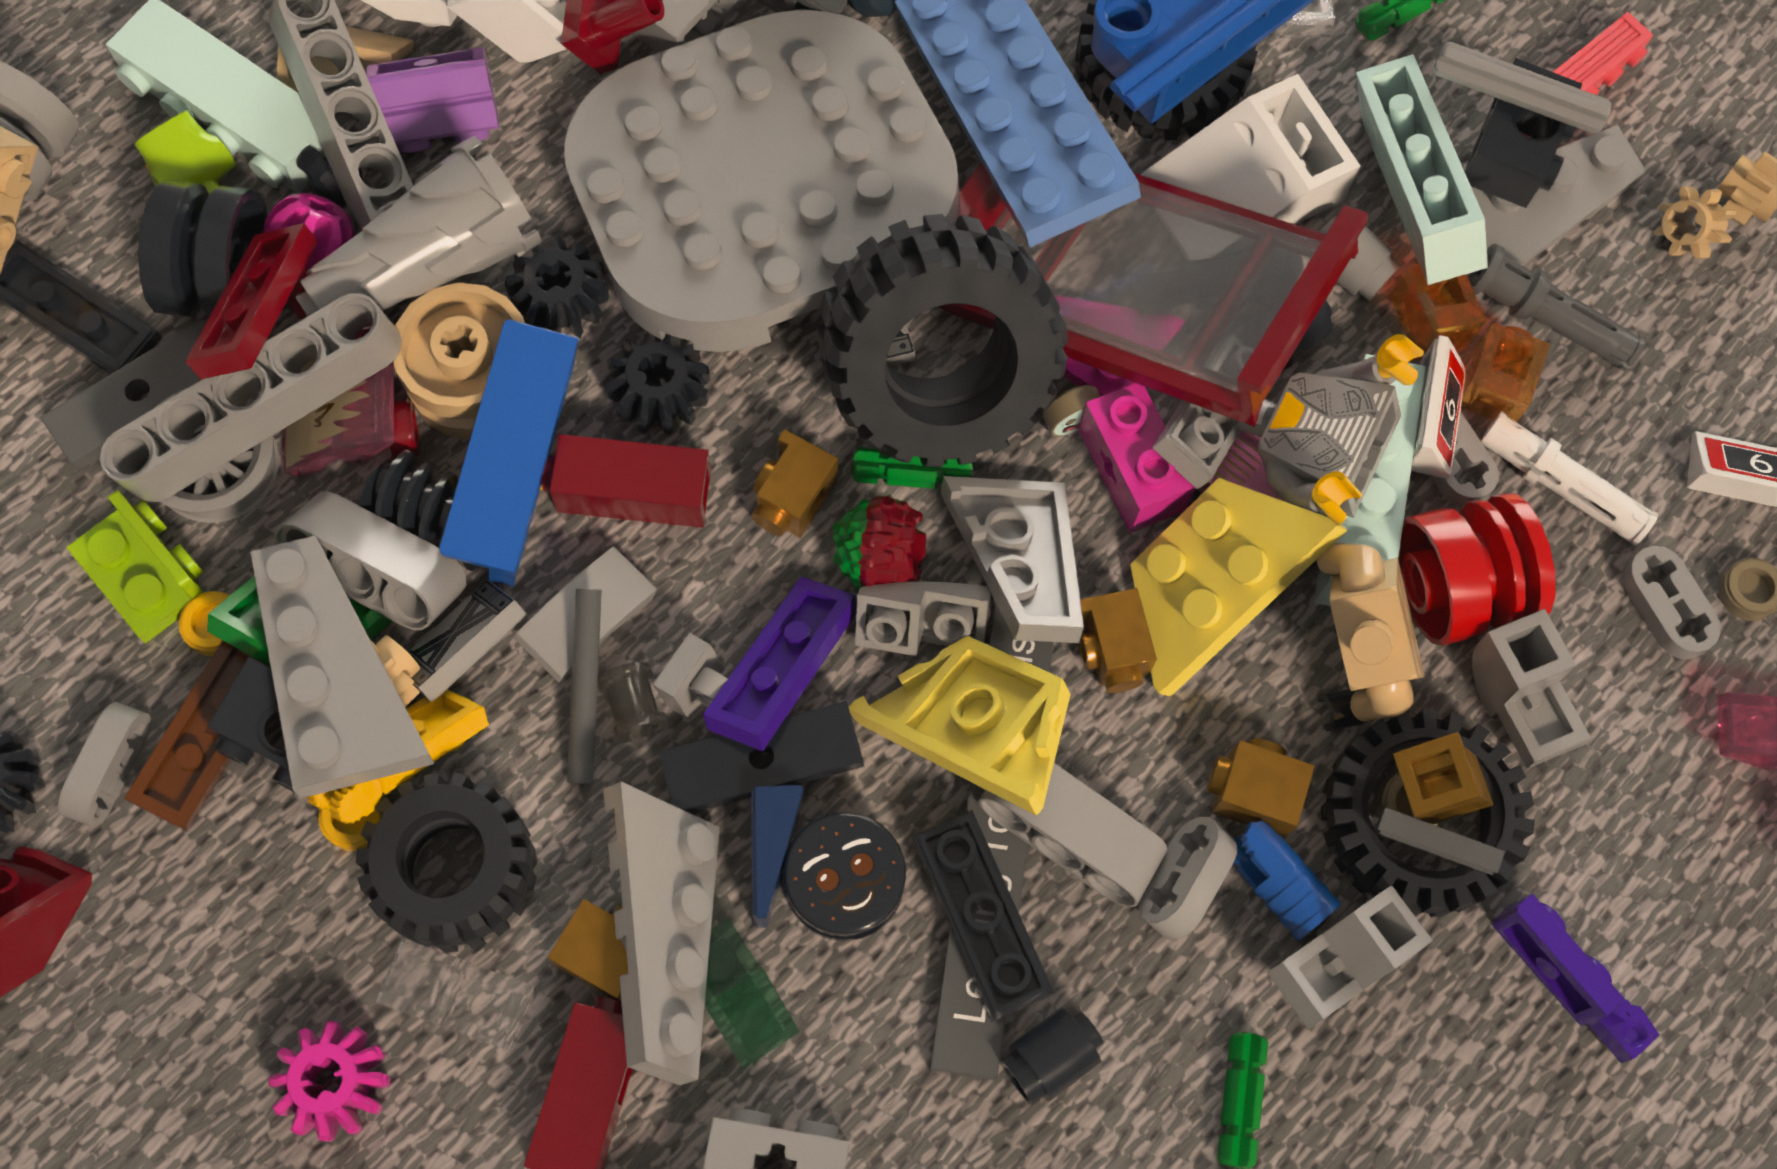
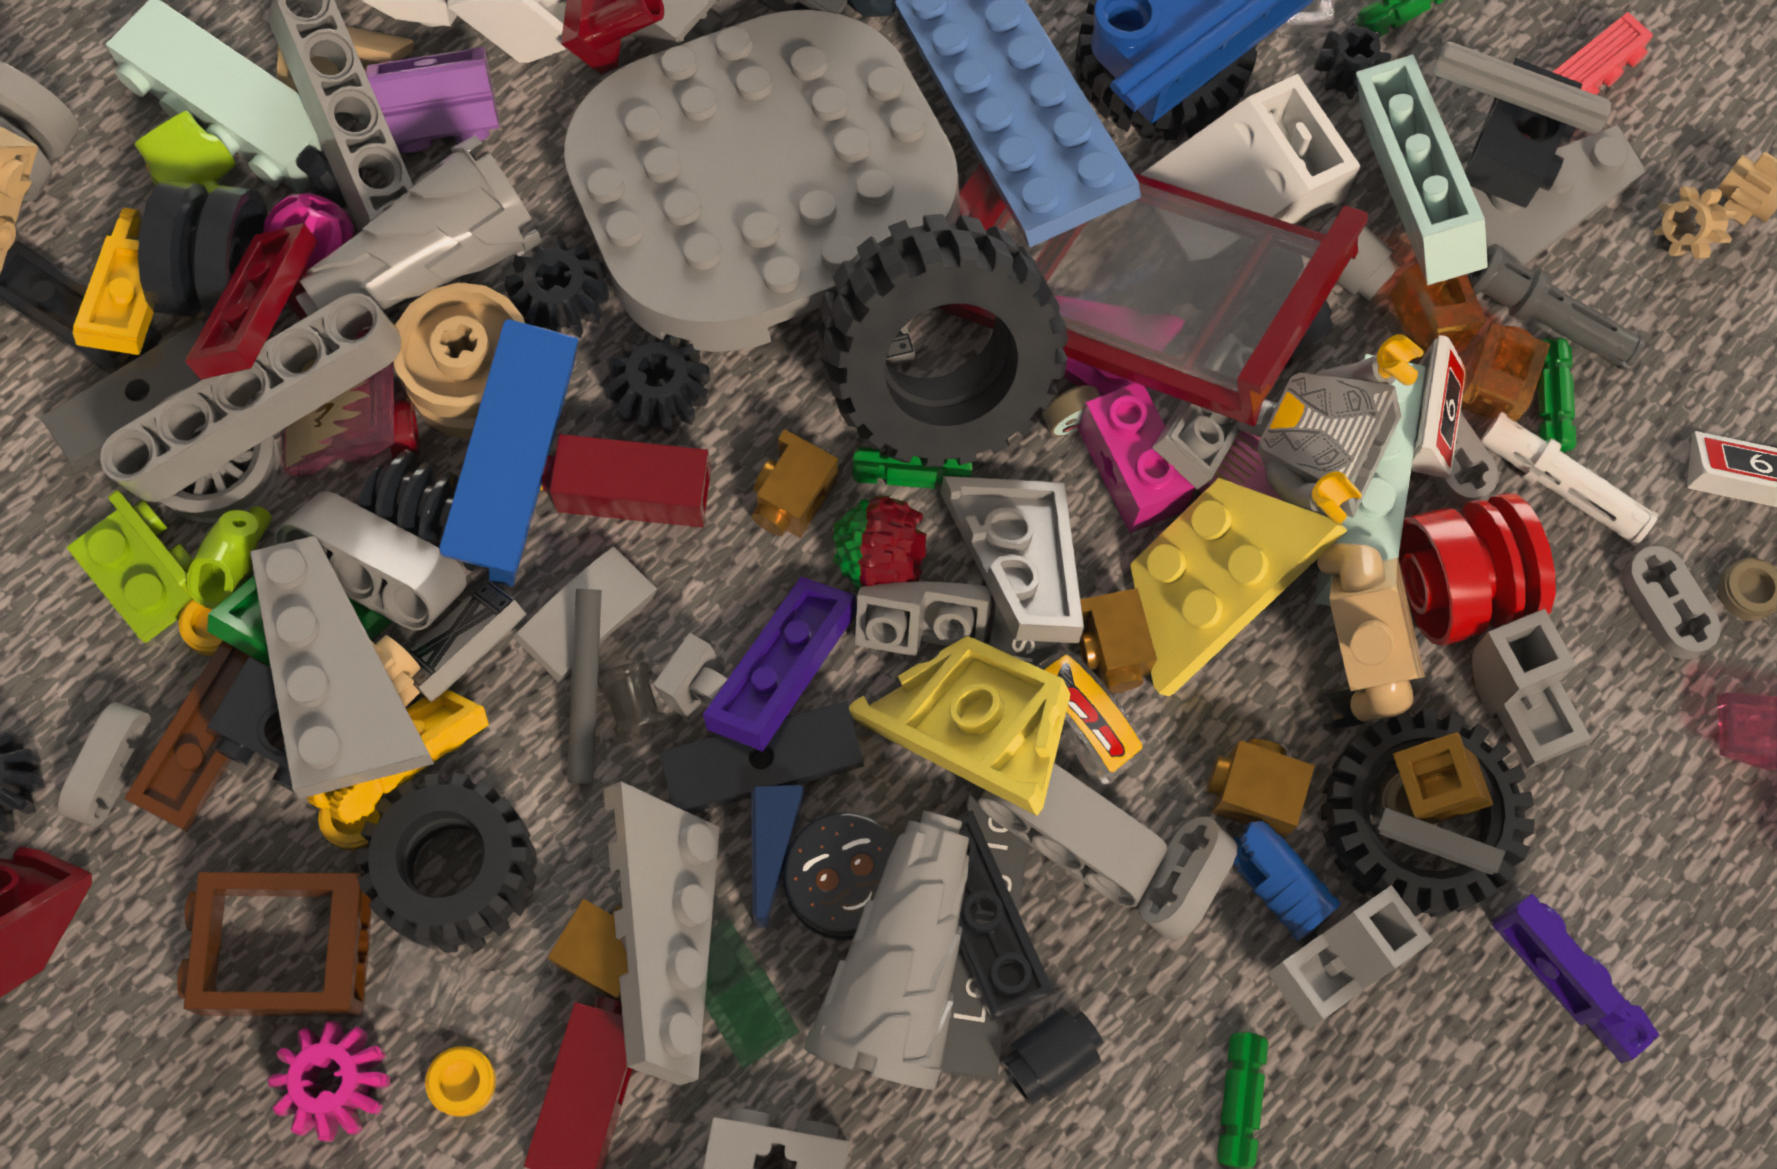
none -> yellow hinge [73,207,154,355]
none -> reddish brown window [177,872,372,1017]
none -> lime piece [187,506,272,610]
none -> yellow tile [425,1046,496,1117]
none -> light grey cone [804,811,969,1090]
none -> slope [1036,647,1151,786]
none -> black gear [1314,23,1391,100]
none -> green axle [1536,337,1576,452]

